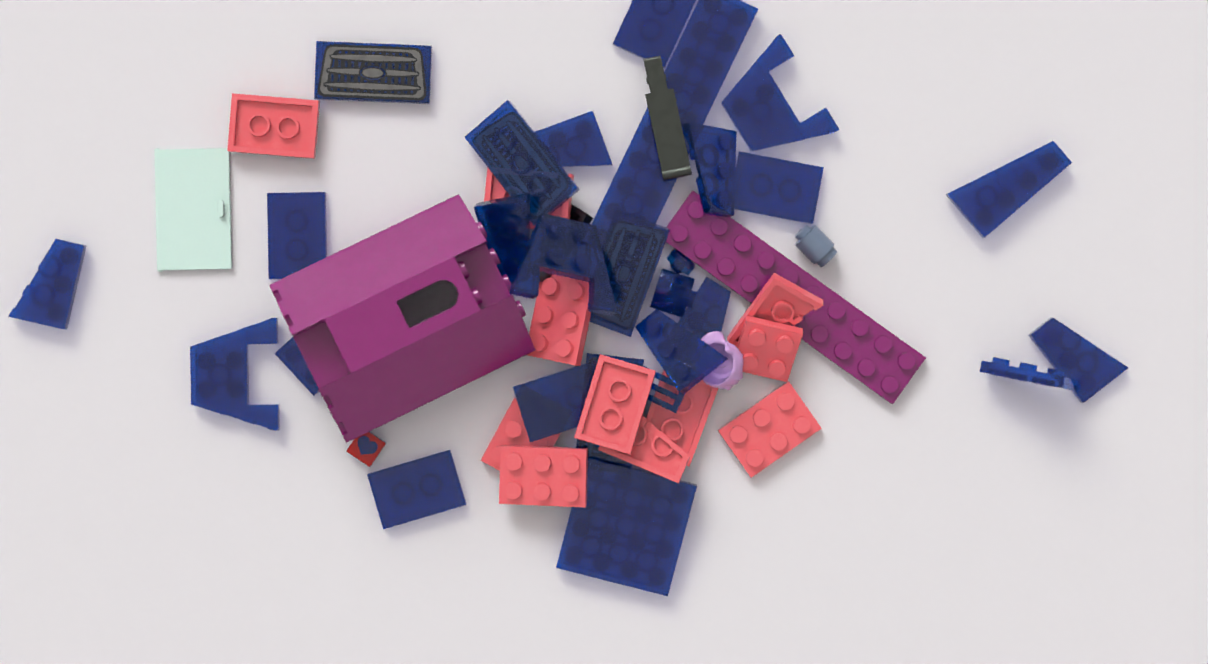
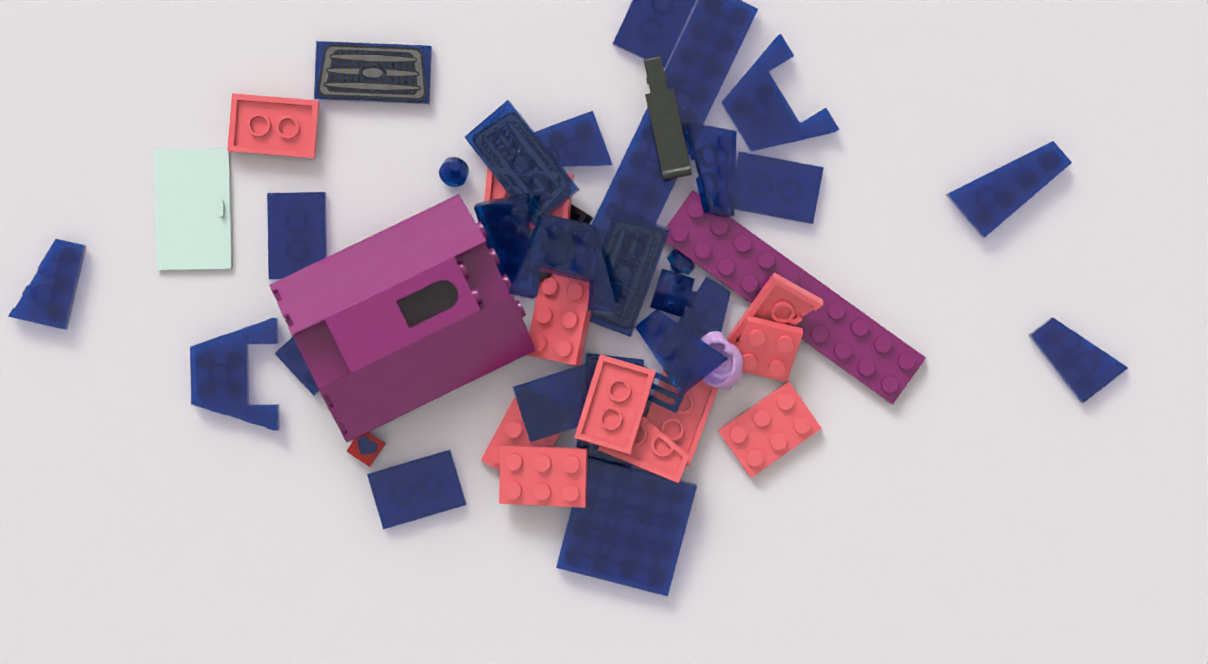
sand blue brick [795,225,837,267] -> none
clear blue wing [980,357,1082,393] -> none
none -> clear blue tile [439,157,469,187]

